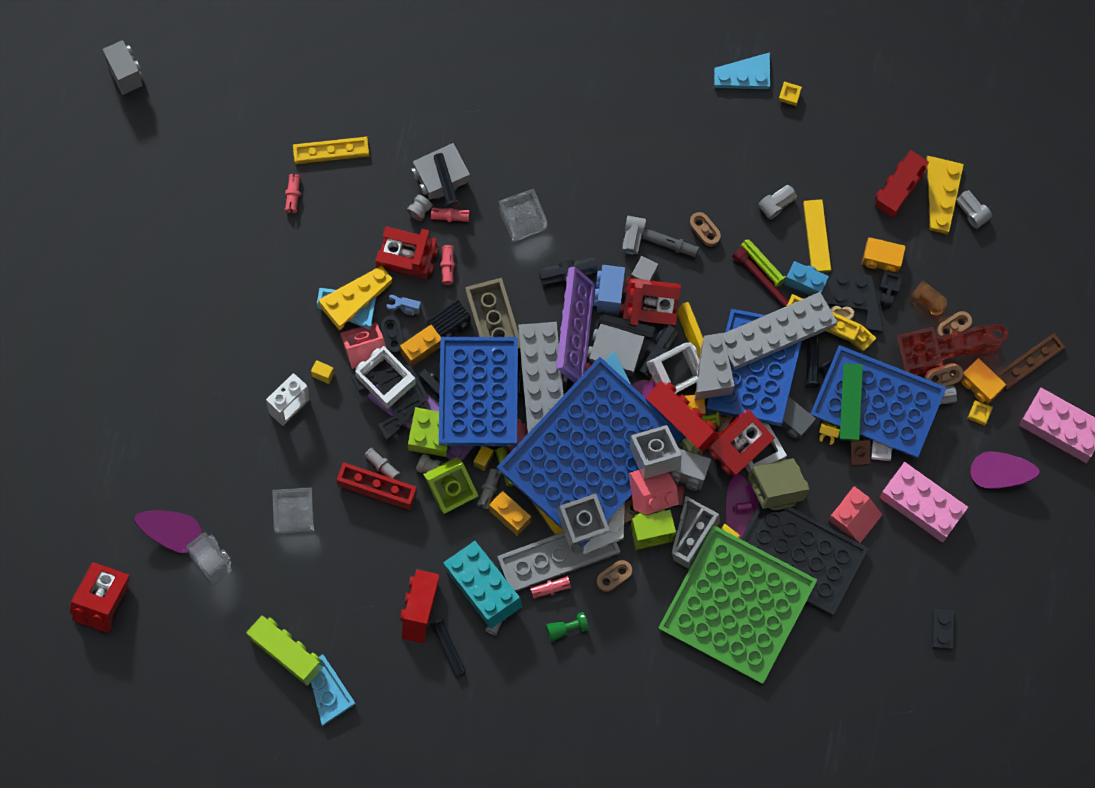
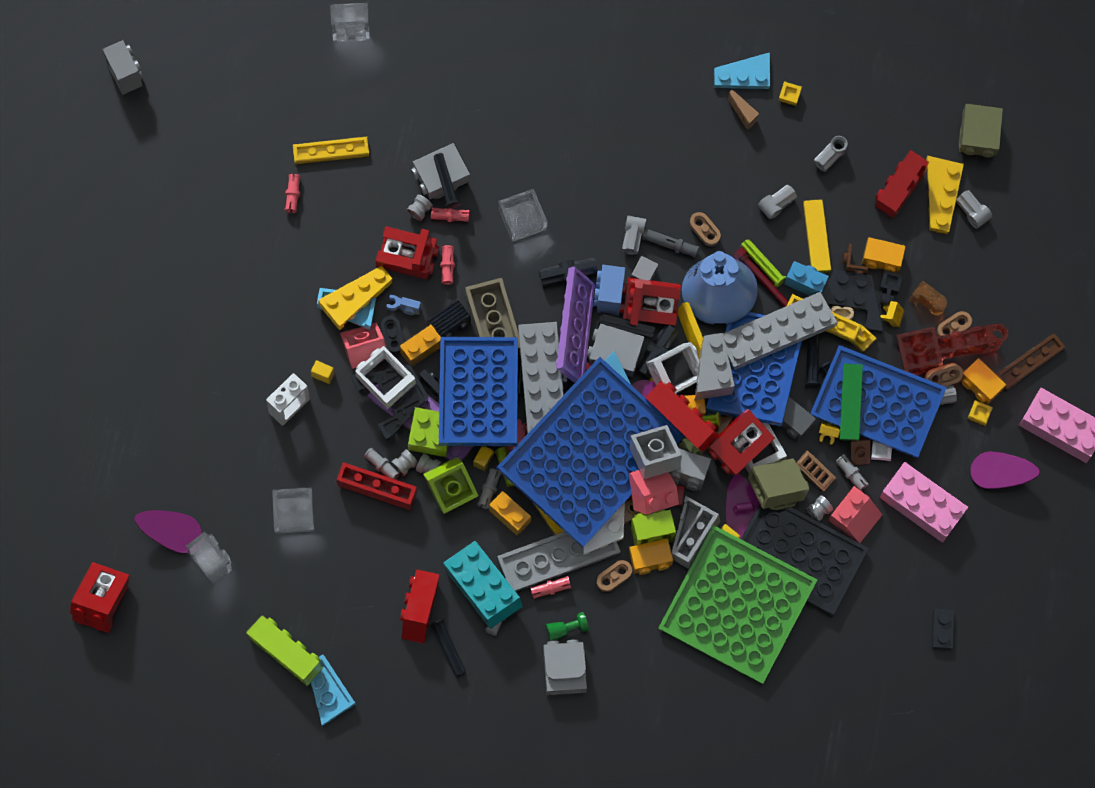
light grey brick [556,493,610,547] -> none
none -> clear brick [330,3,370,42]
none -> light grey wheel [391,450,418,477]
none -> light grey brick [543,640,587,695]
none -> light orange brick [629,539,673,575]
none -> medium blue cone [682,251,758,325]
none -> medium nougat slope [728,90,759,130]
none -> medium nougat slope [796,451,836,492]
none -> light grey wheel [806,496,833,522]
none -> light grey piece [813,136,848,172]
none -> light grey pin [836,454,869,491]
none -> reddish brown bracket [842,244,868,274]
none -> yellow tile [880,301,905,327]
none -> olive brick [959,104,1003,157]

